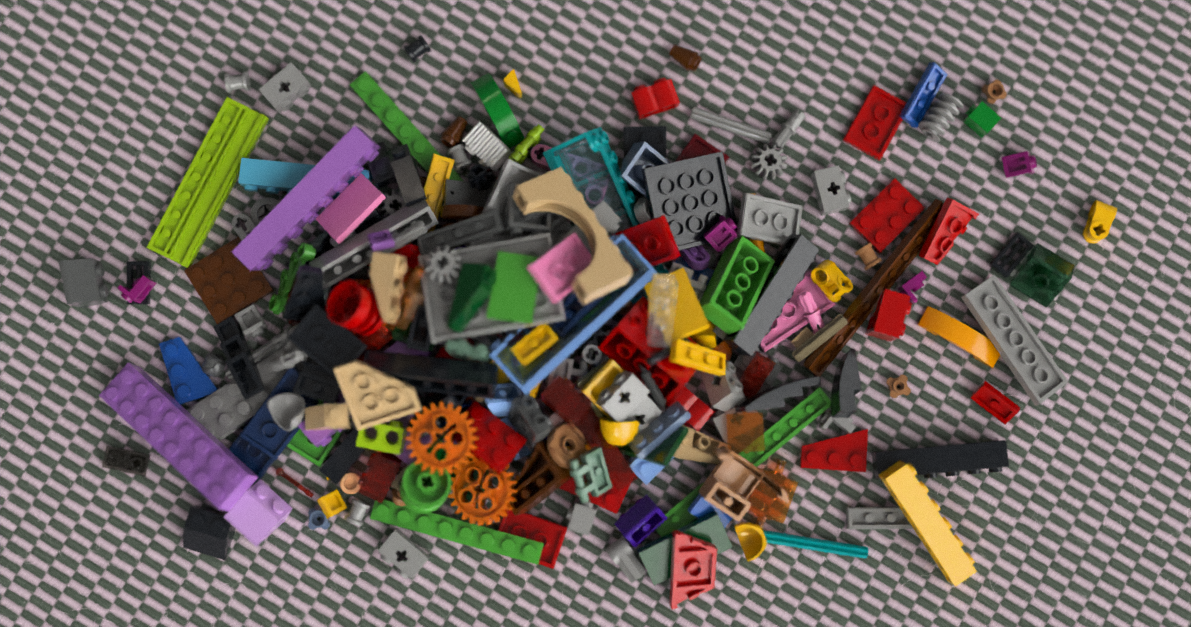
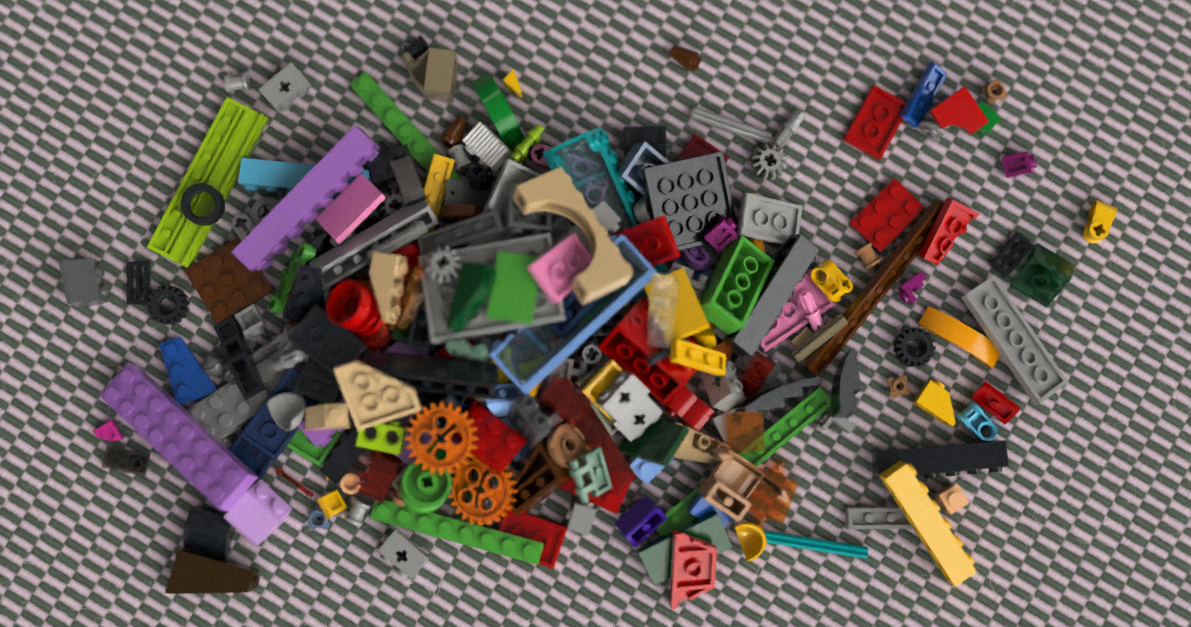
magenta bracket [117,275,157,303] -> none
medium lavender tile [367,229,395,252] -> none
yellow plate [510,324,559,367] -> none
yellow helmet [600,417,639,446] -> none
light grey piece [605,536,646,583] -> none
sand blue plate [628,400,691,460] -> none
red brick [631,78,680,120] -> none
dark grey piece [639,365,667,411] -> none
red wing [800,429,868,472] -> none
light grey brick [811,165,851,216] -> none
red brick [866,289,912,341] -> none
none -> dark pink tile [93,419,125,441]
none -> black tyre [146,285,190,325]
none -> dark brown slope [165,548,260,594]
none -> black tyre [180,183,225,226]
none -> dark tan piece [402,48,459,103]
none -> black tyre [893,327,936,367]
none -> yellow slope [912,379,956,427]
none -> red tile [929,86,989,135]
none -> light nougat brick [933,483,969,514]
none -> medium azure piece [955,401,997,442]

